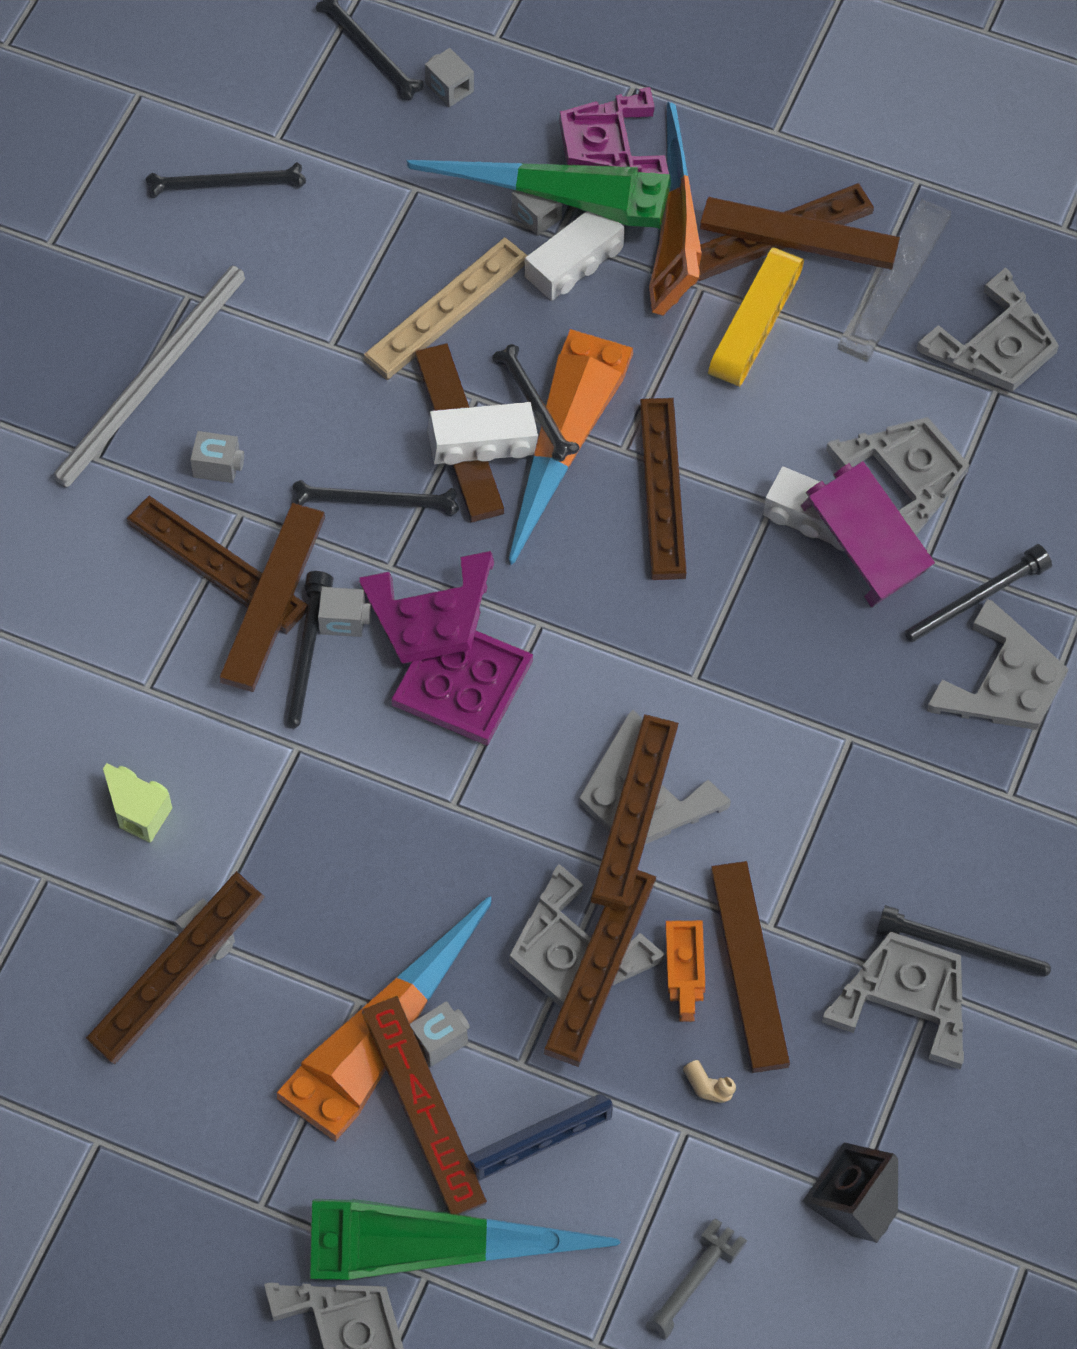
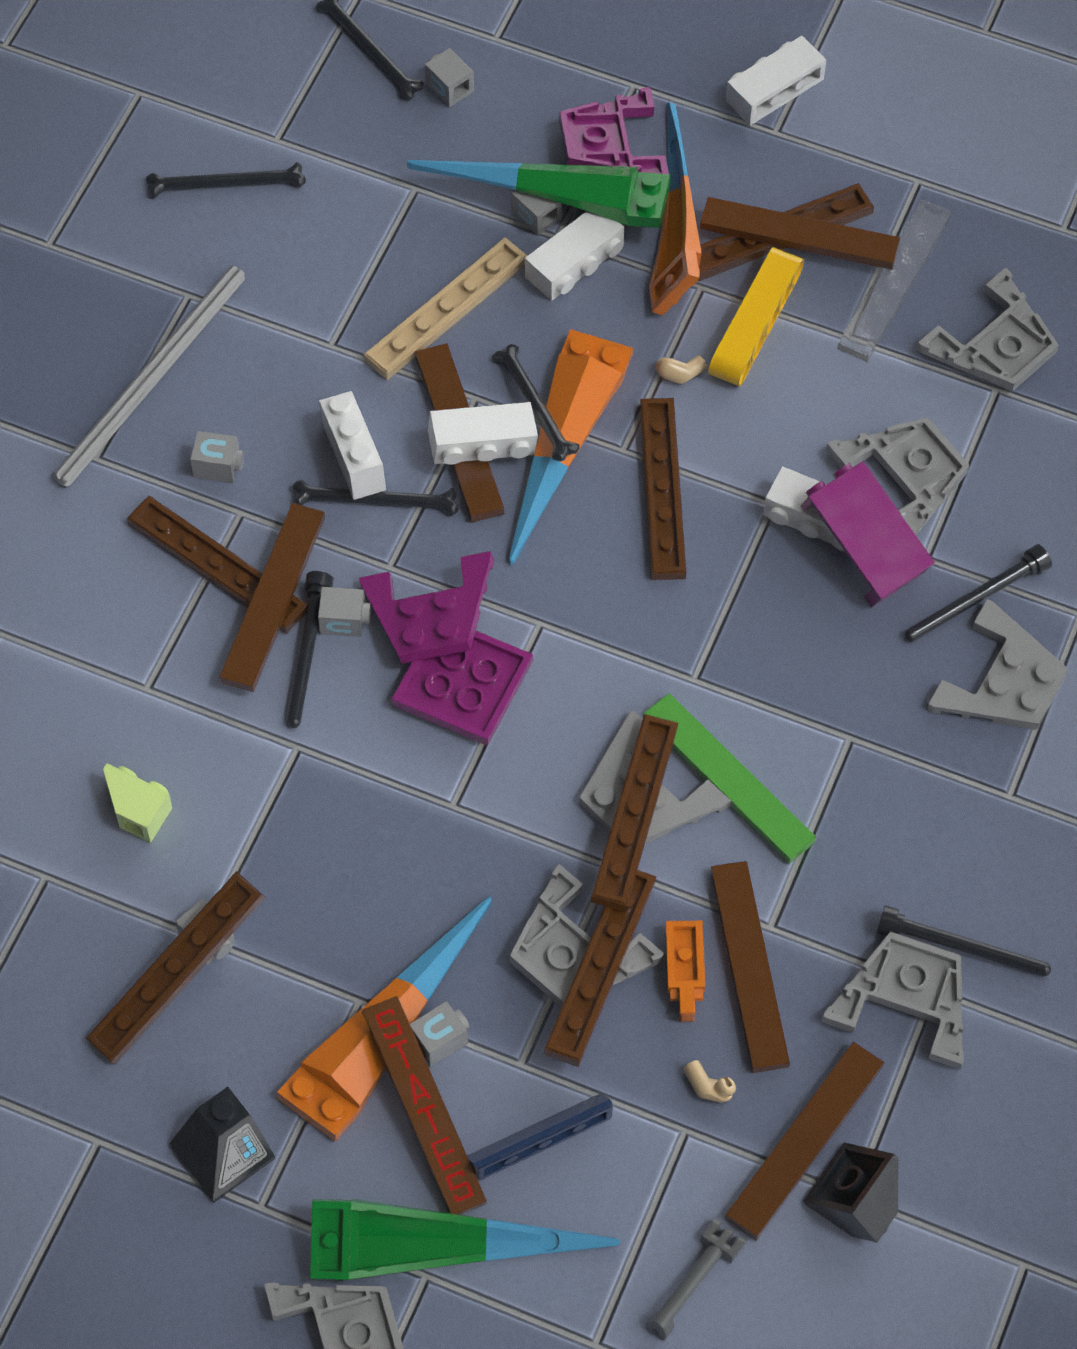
none -> black slope [169,1086,276,1203]
none -> white brick [319,391,386,500]
none -> bright green tile [643,693,816,864]
none -> tan arm [655,355,707,384]
none -> reddish brown tile [725,1041,885,1241]
none -> white brick [726,36,826,125]

